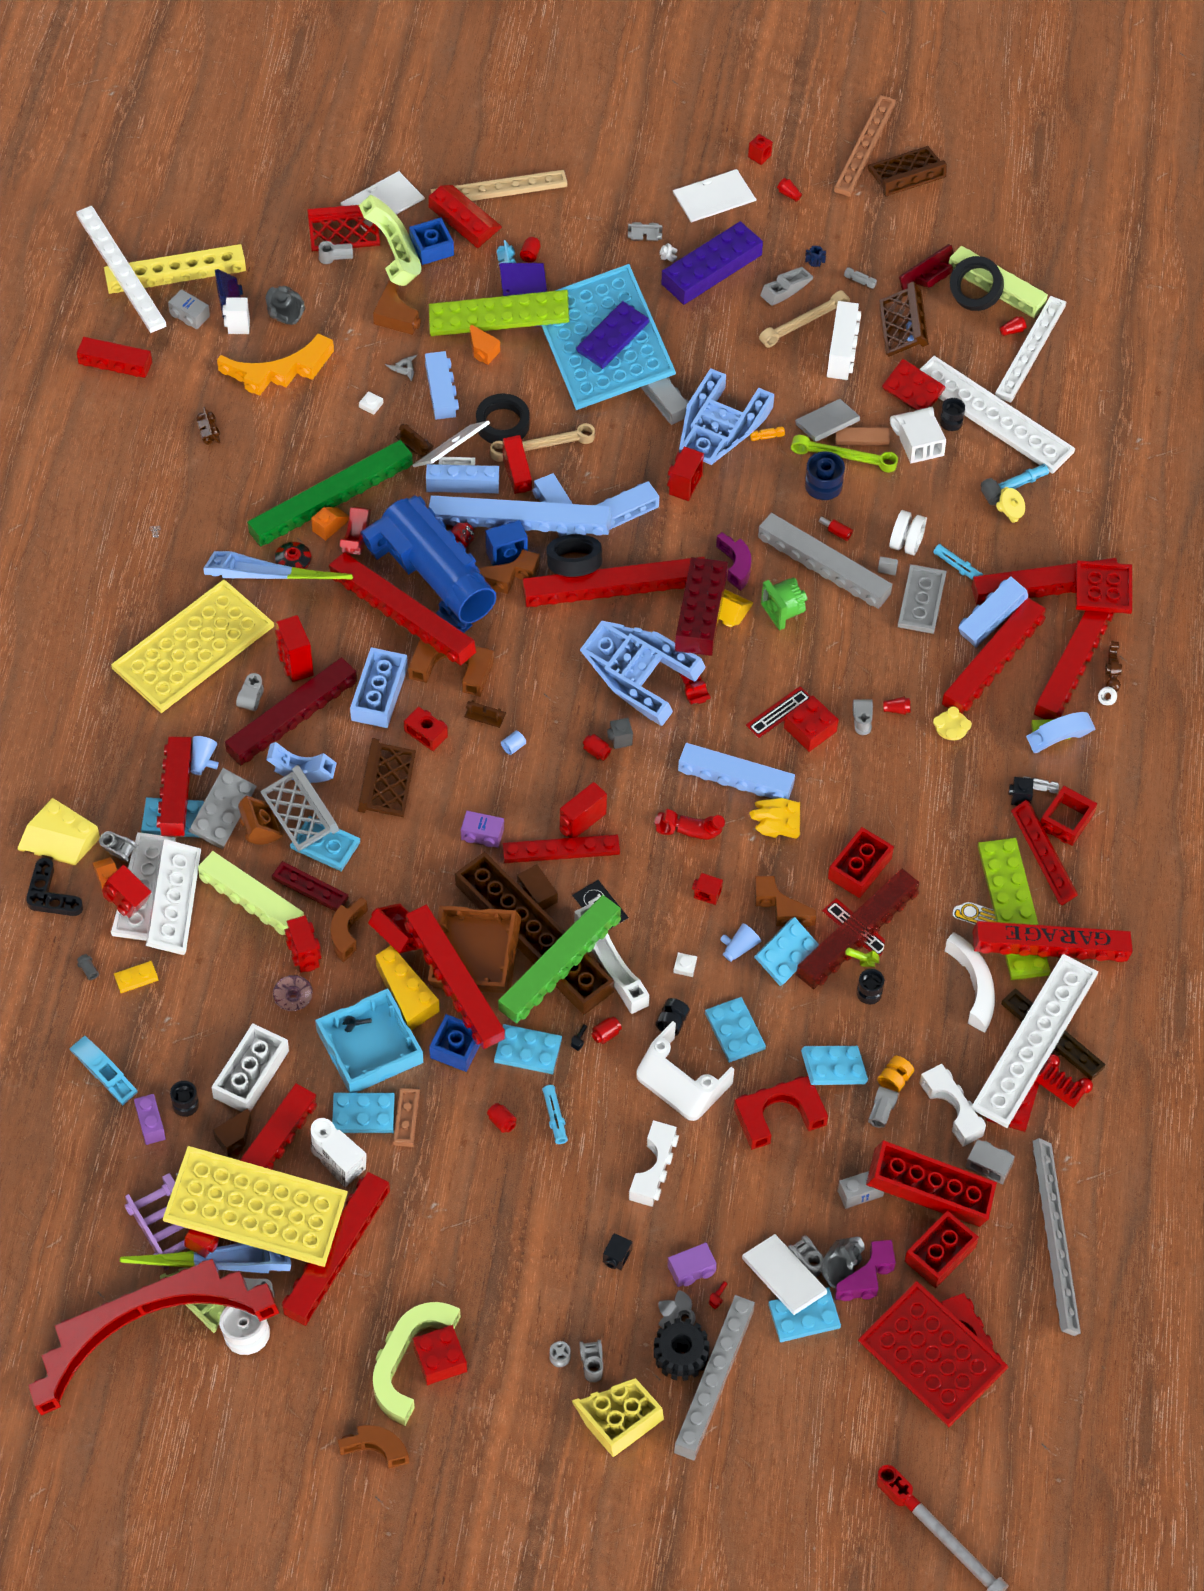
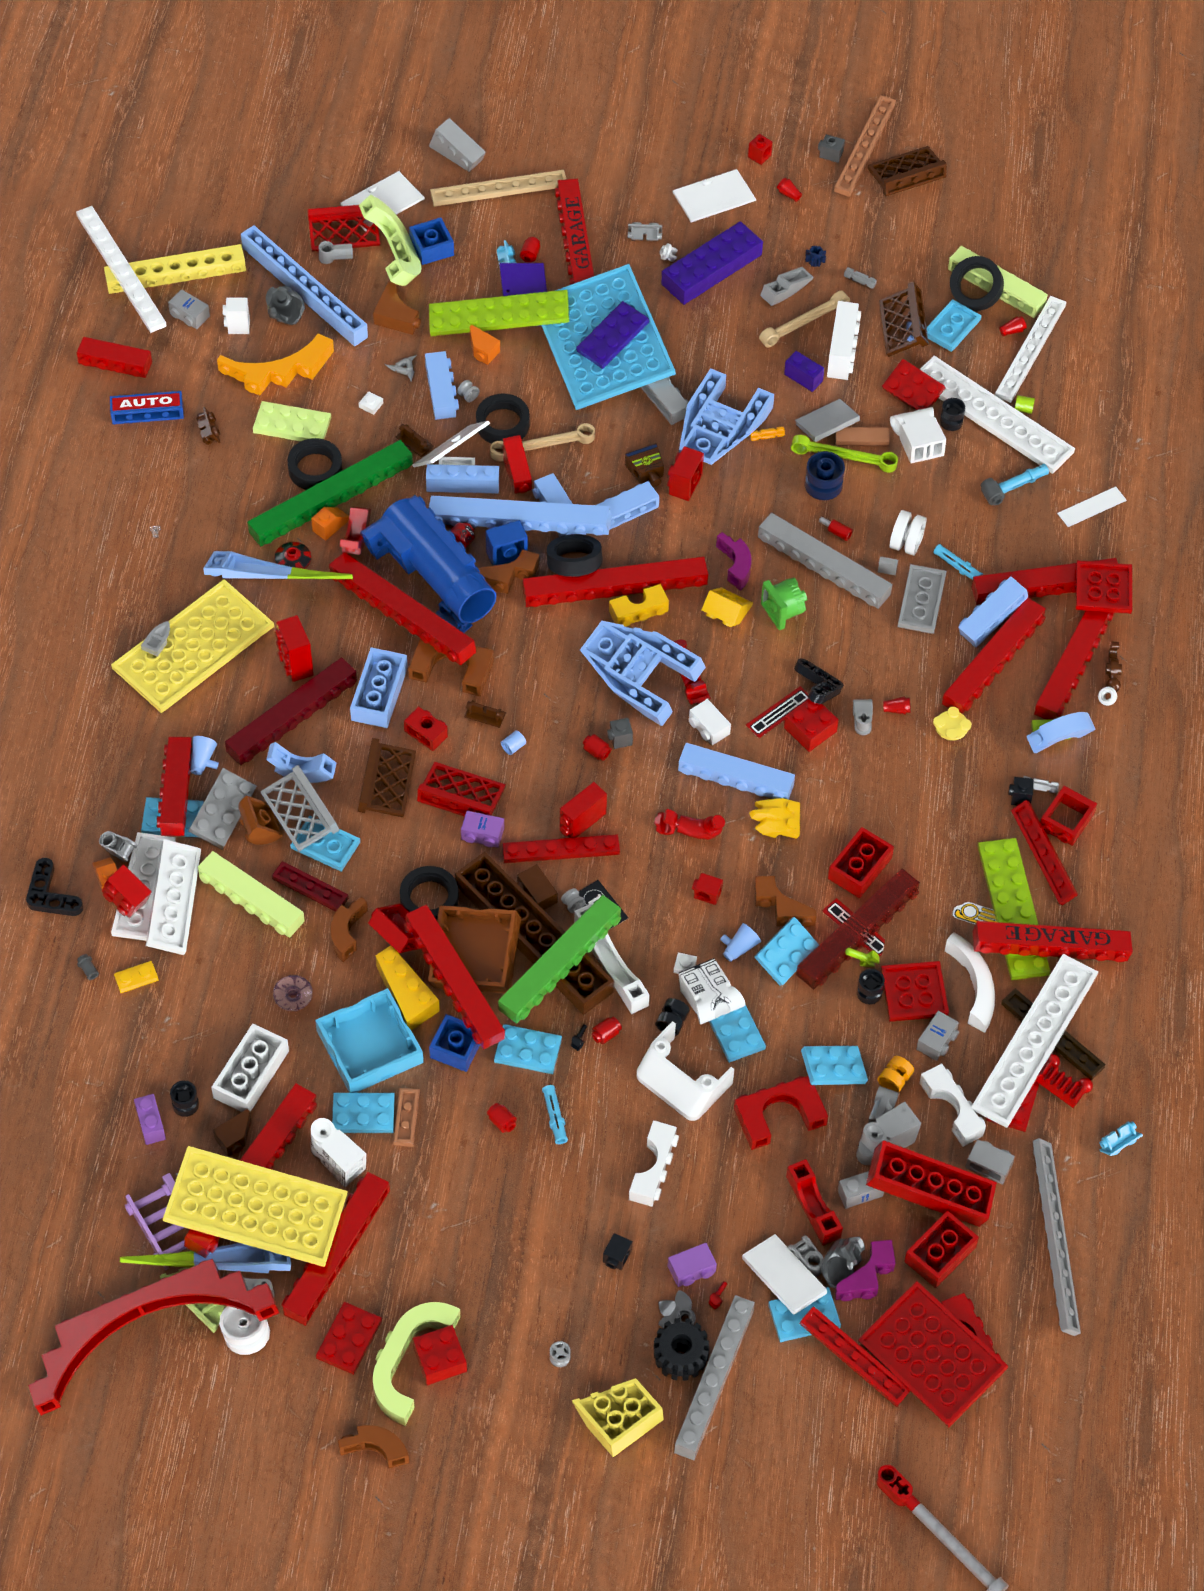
light yellow wedge [18,798,100,865] -> none
medium azure slope [69,1036,138,1106] -> none
clear blue slope [215,269,243,319] -> none
light grey piece [236,673,264,711] -> none
red brick [284,915,322,973] -> none
black hand [342,1016,372,1032] -> none
red slope [429,185,502,249] -> none
light grey piece [579,1339,603,1383] -> none
dark red brick [675,557,728,656] -> none
dark red bracket [899,244,954,290] -> none
light yellow piece [996,487,1025,523] -> none
none -> brick [110,391,184,424]
none -> light grey plate [141,621,170,657]
none -> light blue brick [241,225,368,347]
none -> yellowish green plate [253,401,331,441]
none -> black tyre [287,438,343,490]
none -> red plate [316,1302,382,1375]
none -> black tyre [400,866,459,920]
none -> red fence [417,762,506,817]
none -> light grey wedge [429,118,486,172]
none -> light grey wheel [457,380,480,403]
none -> red brick [555,178,594,285]
none -> light grey wheel [561,888,586,913]
none -> yellow arch [609,584,669,627]
none -> reddish brown torso [625,443,664,487]
none -> white piece [679,958,745,1025]
none -> white brick [689,699,731,746]
none -> dark purple brick [784,351,824,392]
none -> red arch [786,1159,843,1246]
none -> black beam [794,658,844,704]
none -> red plate [799,1306,910,1407]
none -> dark grey brick [818,134,845,163]
none -> light grey piece [856,1102,921,1165]
none -> red plate [881,961,949,1022]
none -> light grey brick [916,1011,959,1061]
none -> medium azure plate [927,299,981,352]
none -> lime beam [1015,395,1035,414]
none -> white sticker [1057,487,1127,527]
none -> medium azure hinge [1100,1121,1143,1156]

